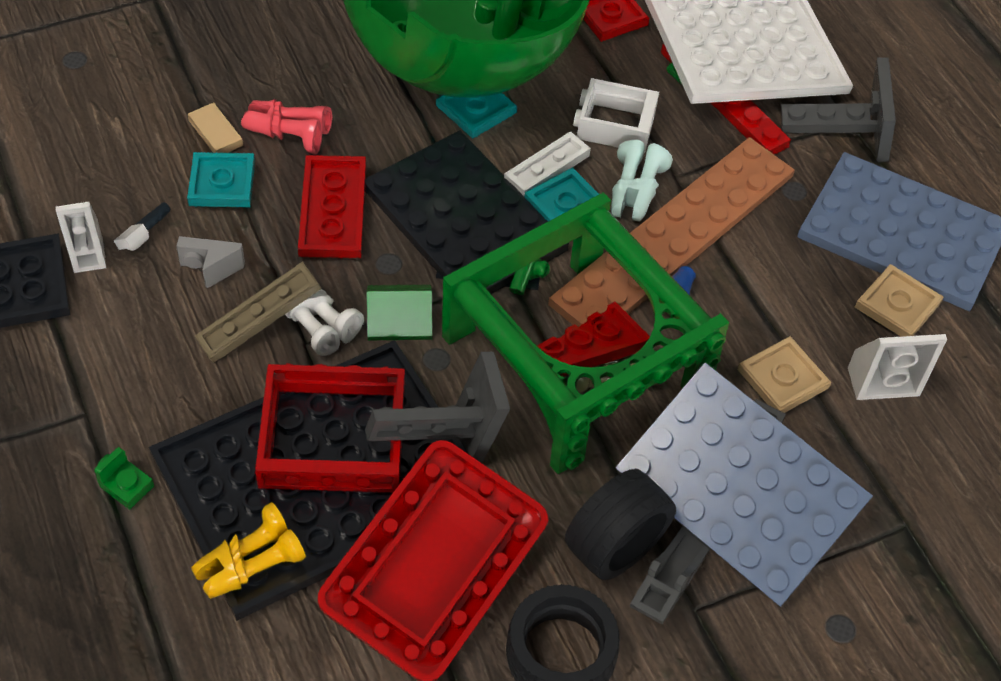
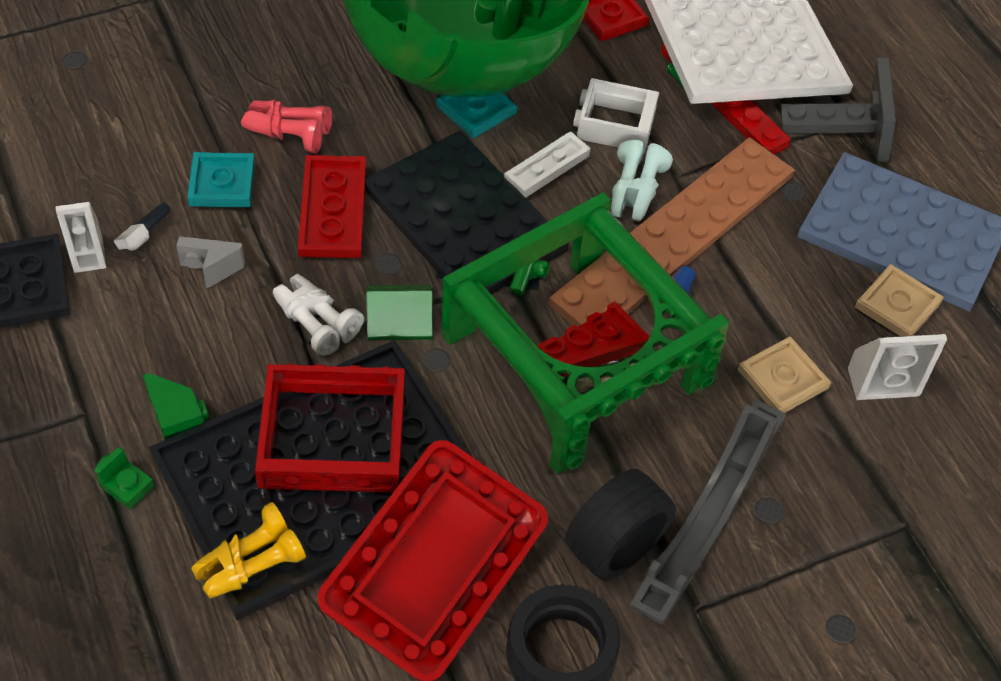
tan tile [188,102,243,153] -> none
dark tan tile [195,261,322,363] -> none
dark grey piece [365,351,510,463] -> none
teal plate [524,167,599,221] -> none
sand blue plate [616,363,873,607] -> none
none -> green slope [143,373,209,440]

